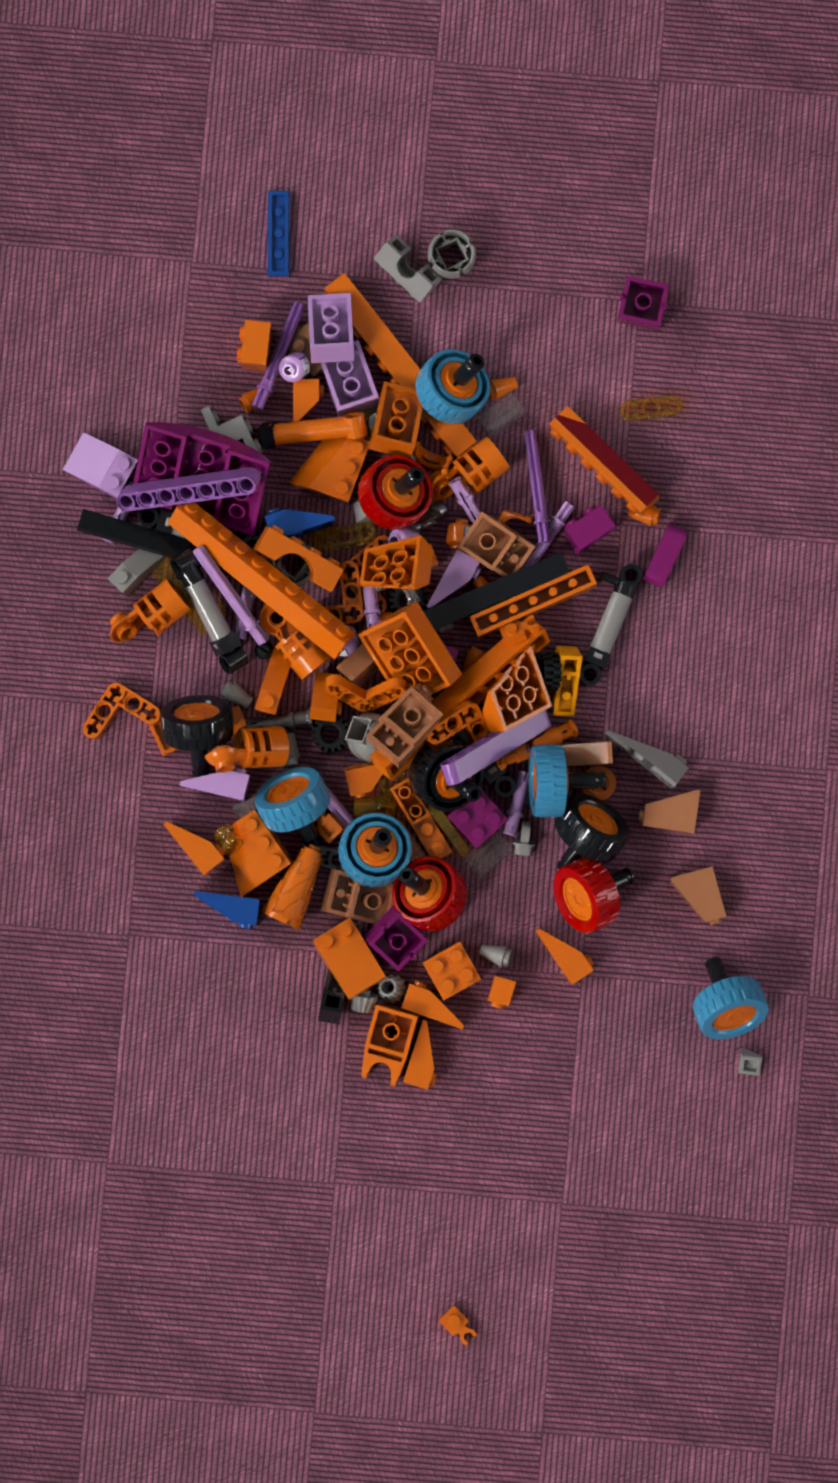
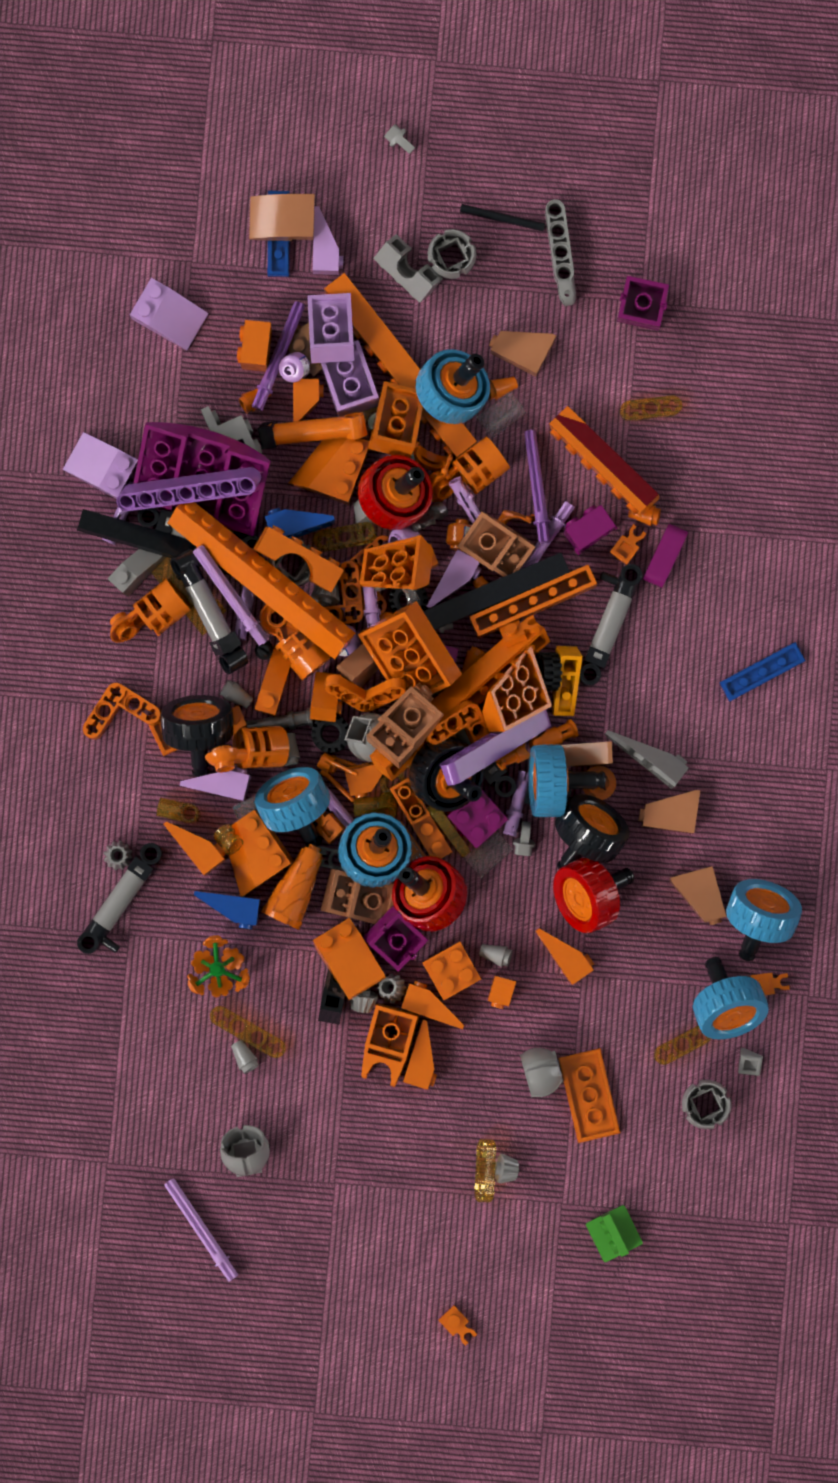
none -> piece [77,843,163,954]
none -> light grey piece [103,841,133,870]
none -> lavender slope [130,278,209,350]
none -> clear yellow piece [156,797,201,824]
none -> lavender axle [164,1179,238,1282]
none -> orange plant [187,935,250,998]
none -> clear yellow beam [210,1006,286,1058]
none -> light grey piece [220,1125,270,1177]
none -> light grey cone [231,1040,259,1074]
none -> nougat slope [249,194,315,241]
none -> light grey piece [311,584,340,606]
none -> lavender slope [313,206,343,275]
none -> orange plant [317,752,358,802]
none -> light grey piece [384,124,415,154]
none -> black bar [460,204,545,231]
none -> clear yellow beam [475,1139,496,1202]
none -> nougat slope [489,331,556,377]
none -> light grey piece [493,1154,519,1183]
none -> light grey piece [520,1048,564,1097]
none -> light grey piece [545,199,577,306]
none -> orange tile [558,1048,620,1143]
none -> bright green bracket [586,1205,643,1262]
none -> orange plate [609,524,646,565]
none -> clear yellow beam [653,1025,711,1065]
none -> light grey piece [682,1080,732,1129]
none -> blue tile [719,642,806,702]
none -> dark azure wheel [726,879,802,961]
none -> orange plate [750,972,790,995]

